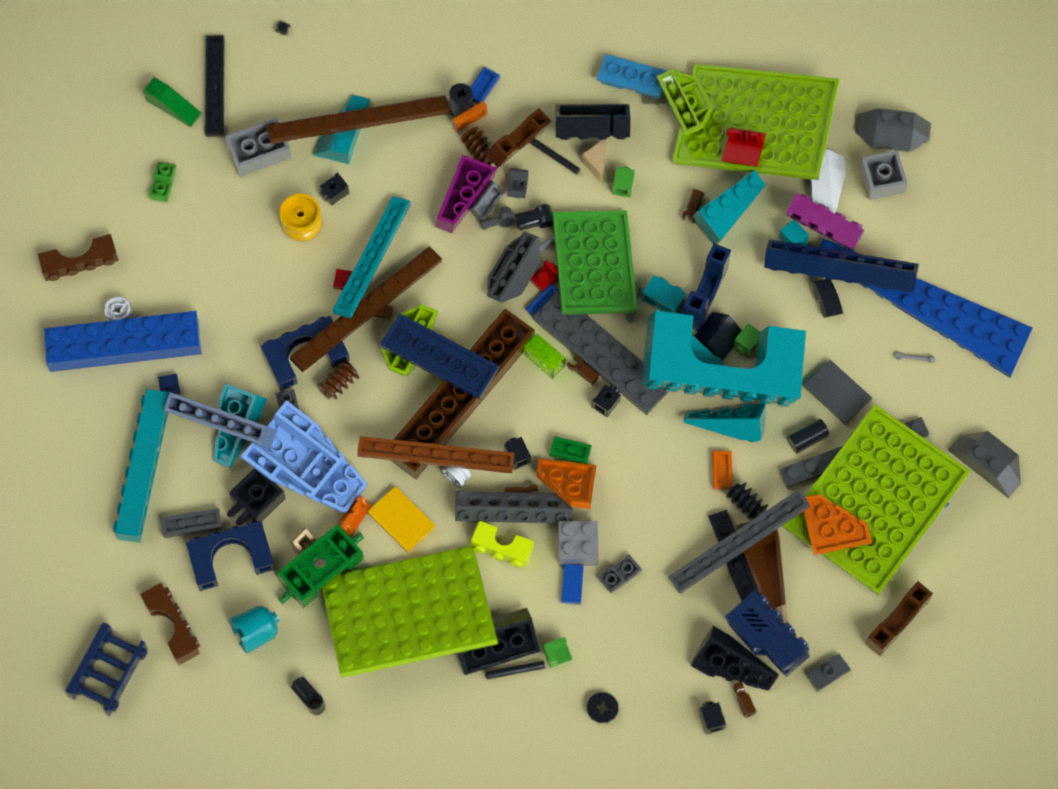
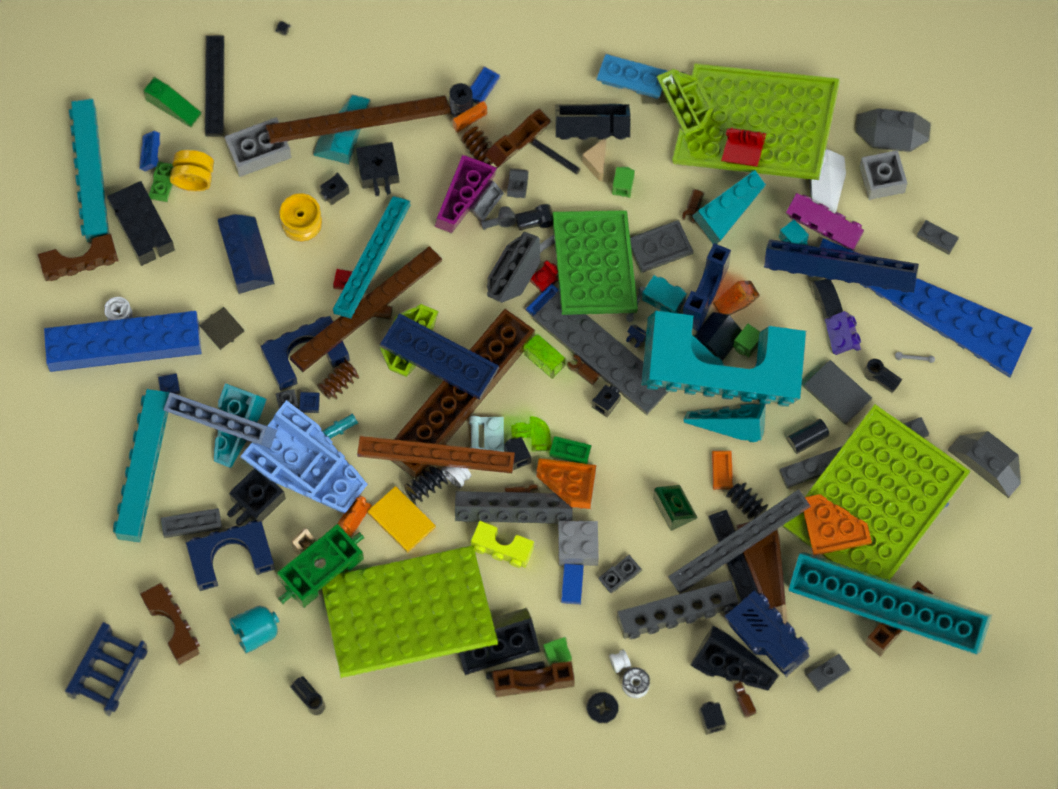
none -> teal brick [69,99,109,243]
none -> black piece [107,181,175,266]
none -> blue plate [139,130,160,171]
none -> yellow wheel [170,150,214,192]
none -> clear smoke piece [199,307,245,350]
none -> dark blue slope [217,214,275,294]
none -> dark blue plate [299,392,320,413]
none -> teal pin [322,413,358,439]
none -> black hinge [356,142,400,197]
none -> black piece [404,466,448,505]
none -> light aqua plate [469,416,504,452]
none -> reddish brown arch [493,661,575,697]
none -> clear neon green brick [511,416,551,452]
none -> white wheel [609,649,631,673]
none -> dark grey brick [617,580,738,640]
none -> white wheel [622,667,650,699]
none -> dark blue tile [626,325,646,348]
none -> dark grey tile [630,220,694,273]
none -> dark green slope [653,485,698,531]
none -> clear orange slope [713,280,760,315]
none -> teal brick [788,552,992,655]
none -> dark purple bracket [825,311,861,355]
none -> black piece [864,359,902,393]
none -> dark grey plate [916,220,959,255]

